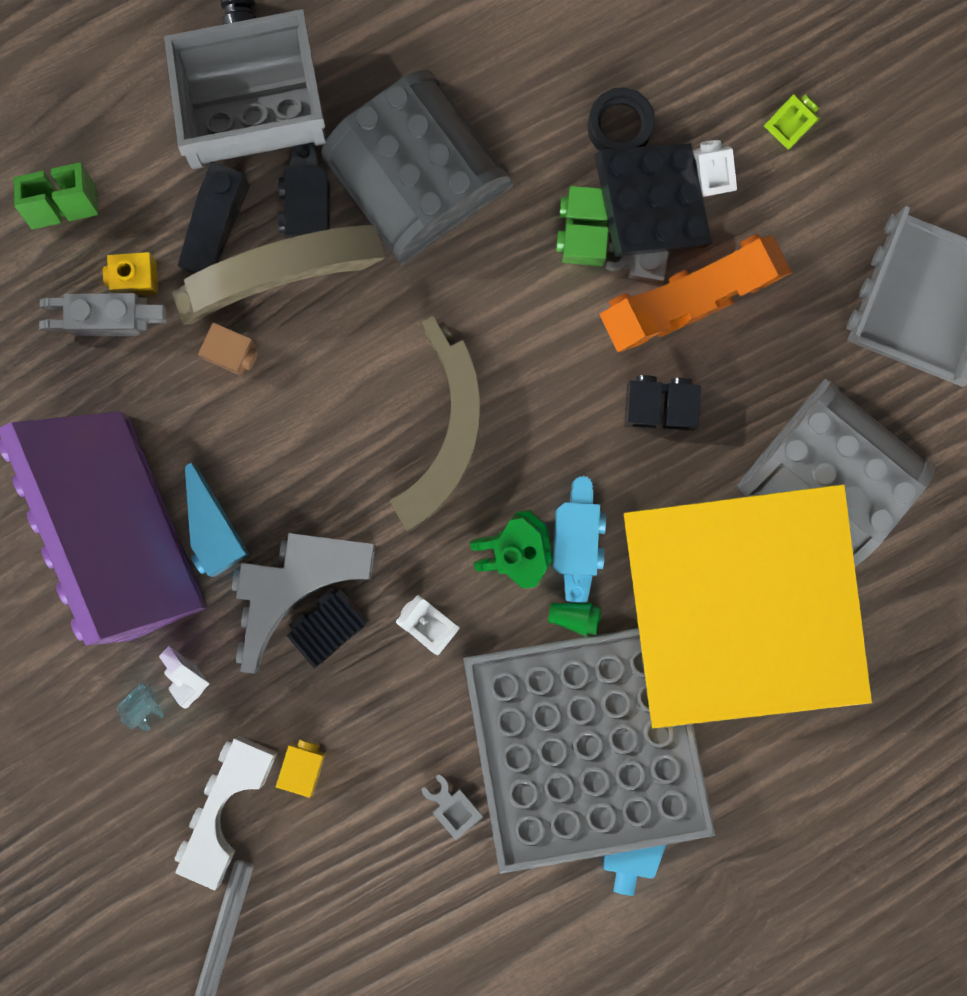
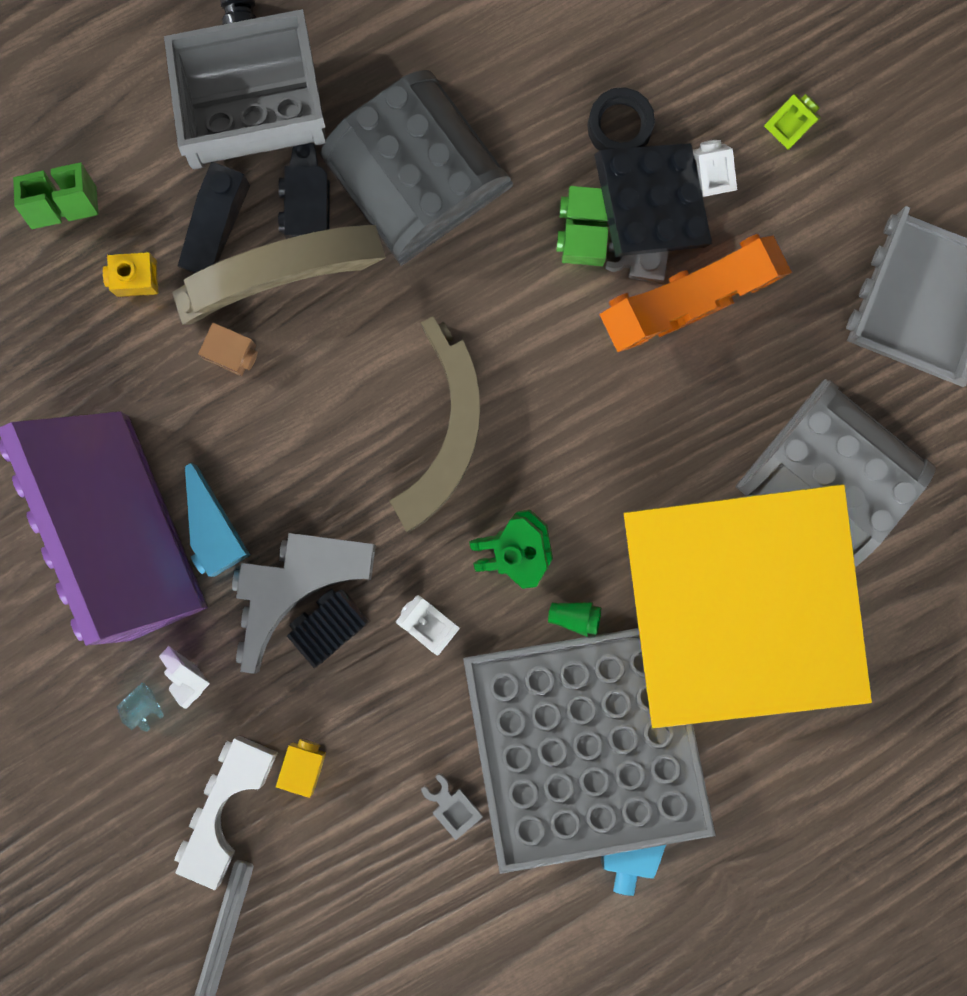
light grey hinge [39,293,167,336] -> none
medium azure hinge [553,475,606,602] -> none
black piece [624,375,701,431] -> none

